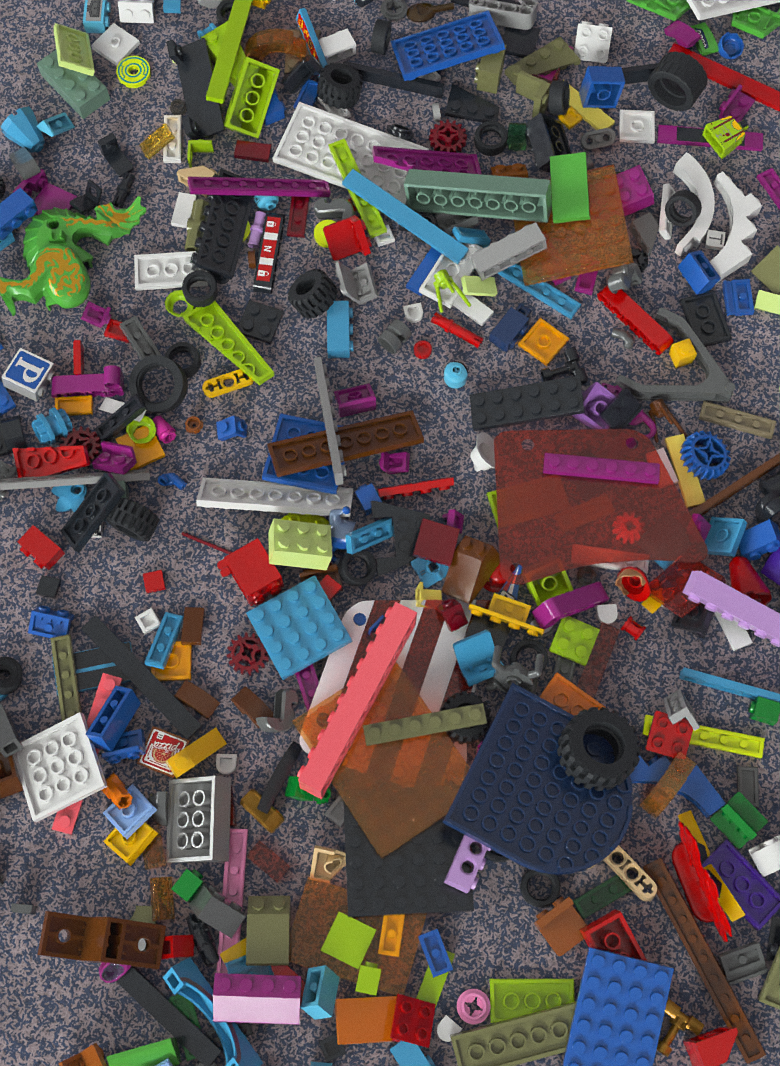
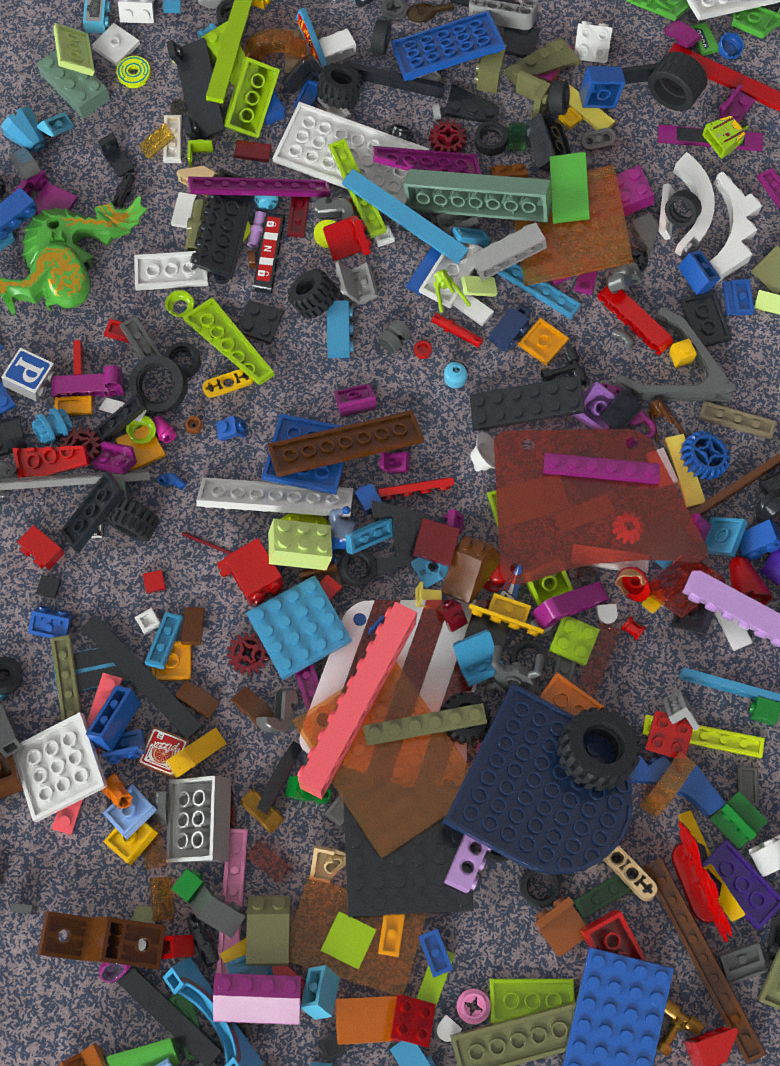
dark azure plate [51,484,87,512] -> none
black bracket [70,180,102,214] -> none
magenta bracket [80,301,112,328] -> none
black tyre [182,270,218,307] -> none
white tile [216,754,237,775] -> none
light grey plate [314,357,346,485] -> none
lime brick [355,962,382,996] -> none
white tile [403,302,423,323] -> none
white tile [619,109,655,144] -> none
white tile [705,230,726,251] -> none

